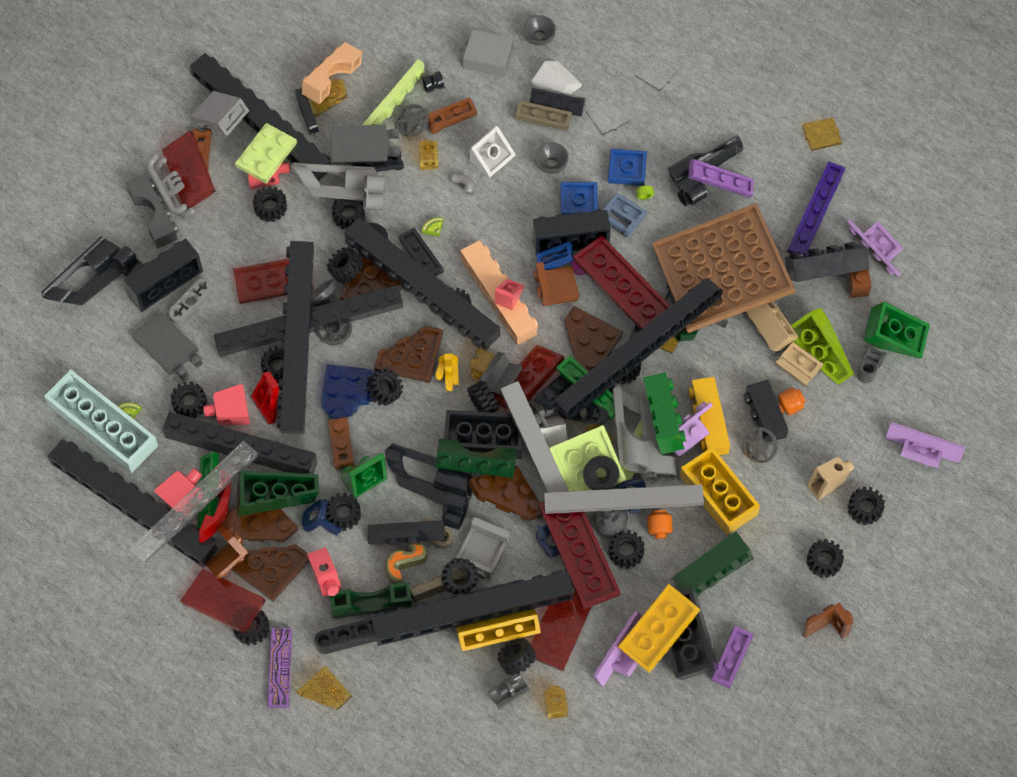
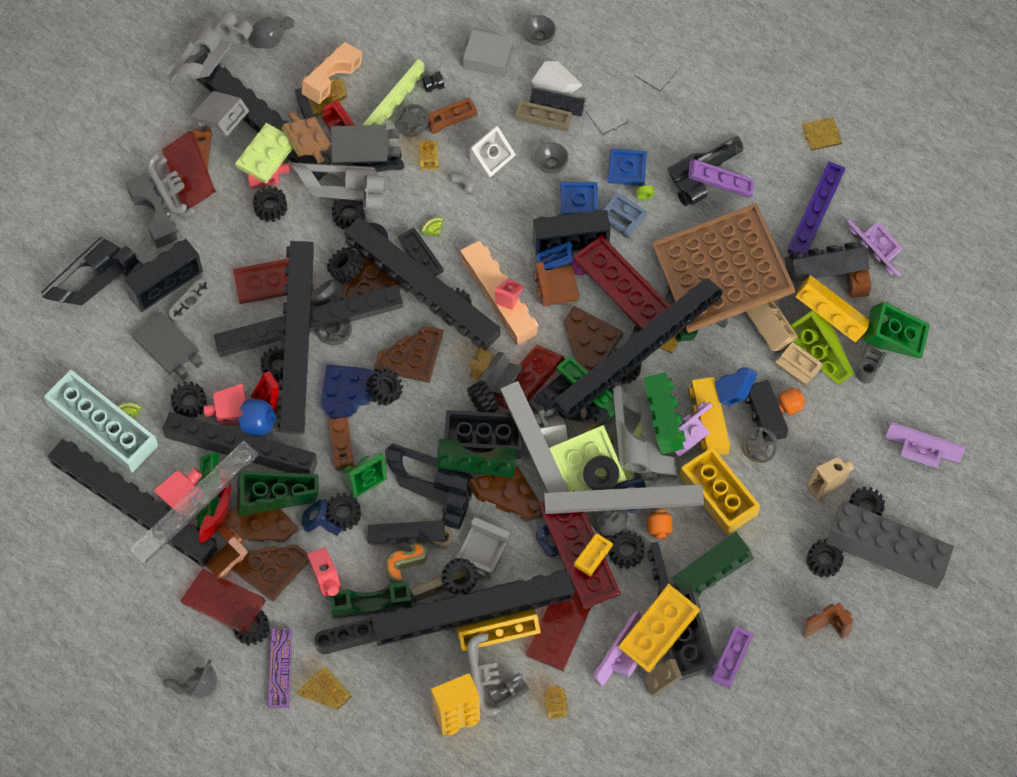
yellow rock [435,353,459,391] -> none
black tyre [497,638,536,675] -> none
none -> dark grey piece [163,659,217,698]
none -> light grey panel [168,12,253,82]
none -> blue cylinder [239,399,276,437]
none -> dark grey piece [248,17,294,49]
none -> medium nougat plate [282,111,331,164]
none -> red hinge [321,99,355,131]
none -> yellow brick [431,673,480,736]
none -> light grey piece [467,633,500,716]
none -> yellow plate [574,533,613,576]
none -> dark tan plate [644,659,682,696]
none -> black plate [647,542,669,596]
none -> blue slope [715,367,757,407]
none -> yellow brick [796,275,870,343]
none -> dark grey brick [826,501,954,589]

